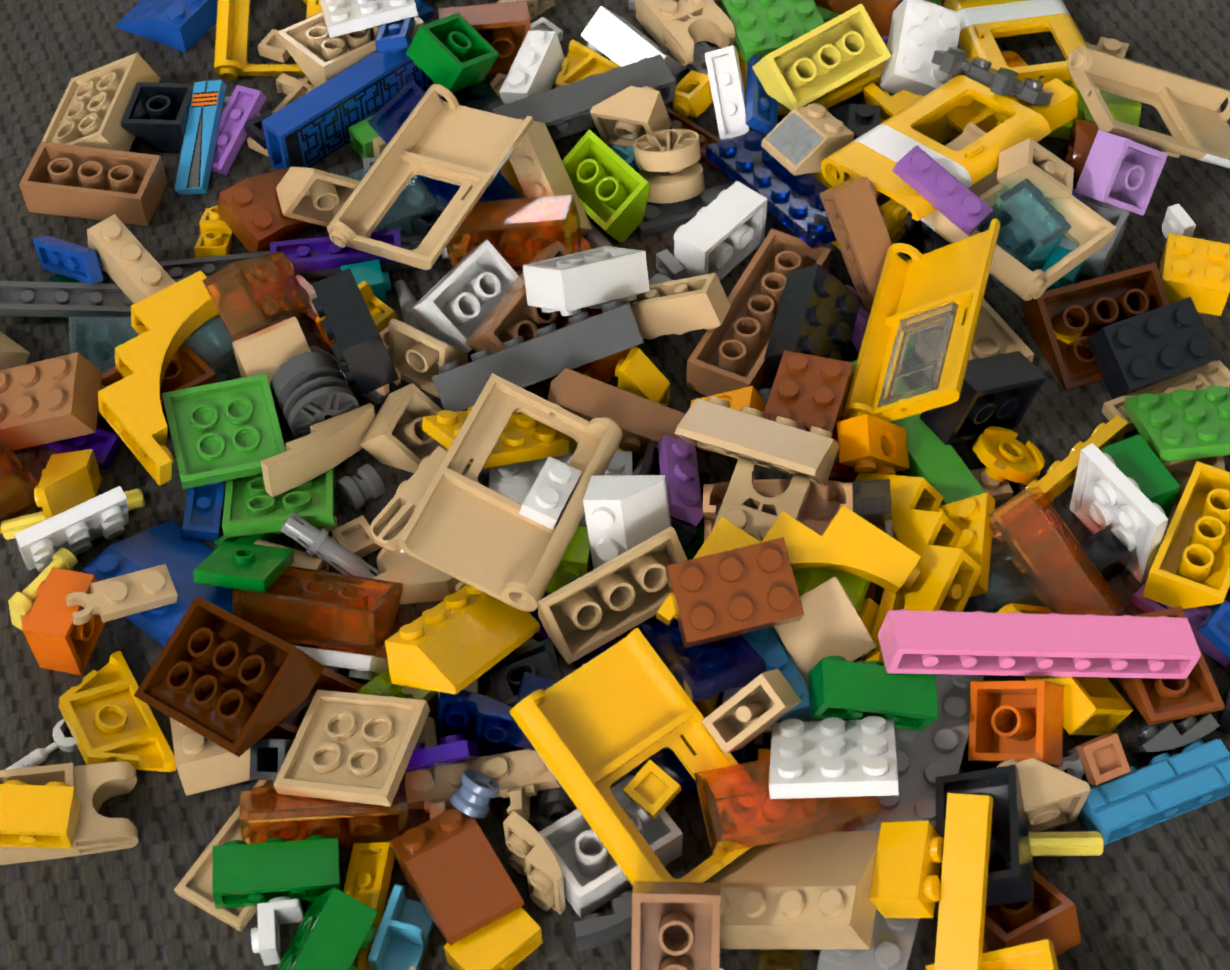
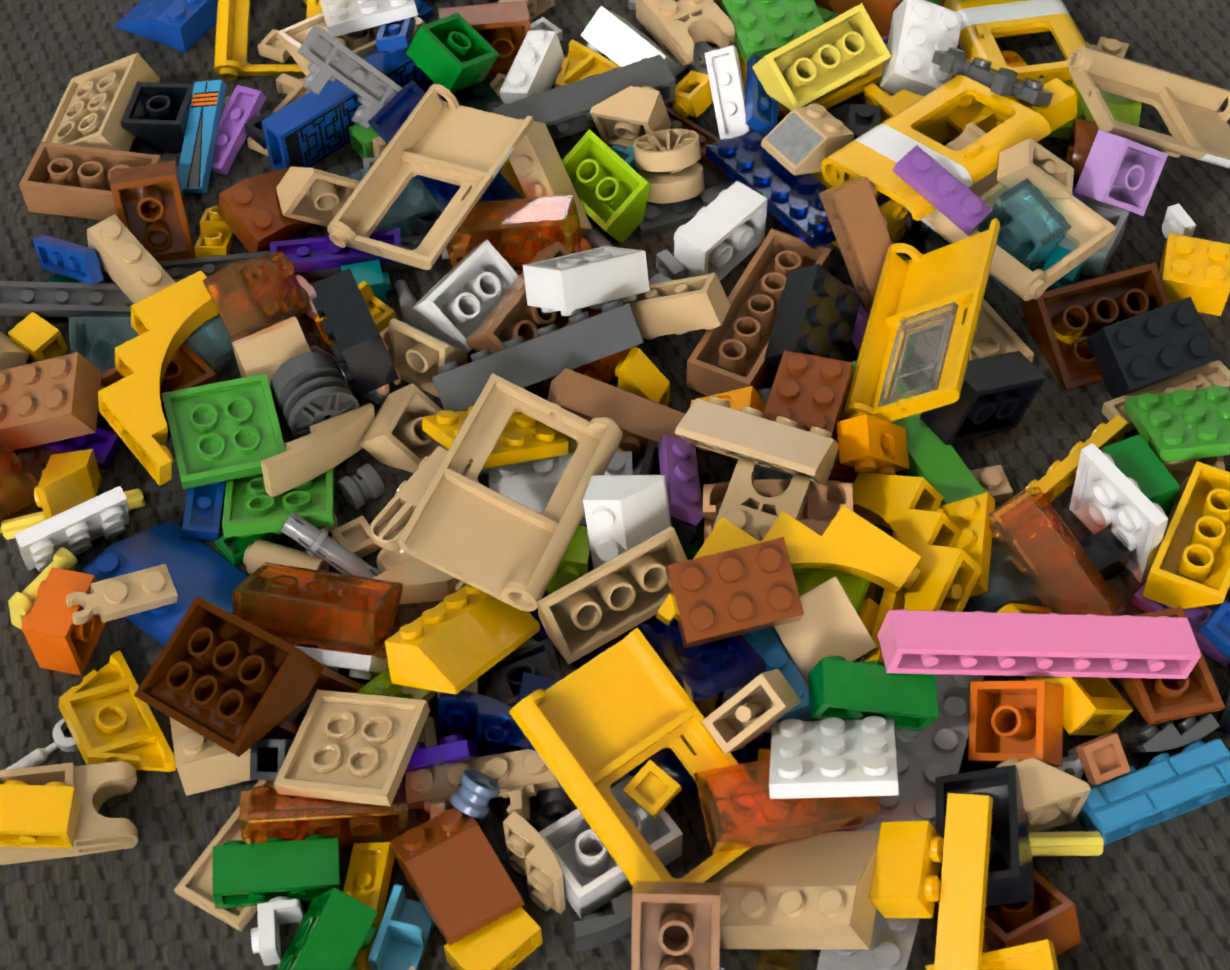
green plate [193,540,294,593] -> none
white plate [519,456,582,530] -> none
clear smoke brick [852,479,893,537] -> none
yellow plate [972,426,1045,486] -> none
none -> yellow brick [8,312,69,362]
none -> dark orange slope [110,160,195,262]
none -> light grey hinge [297,25,415,129]

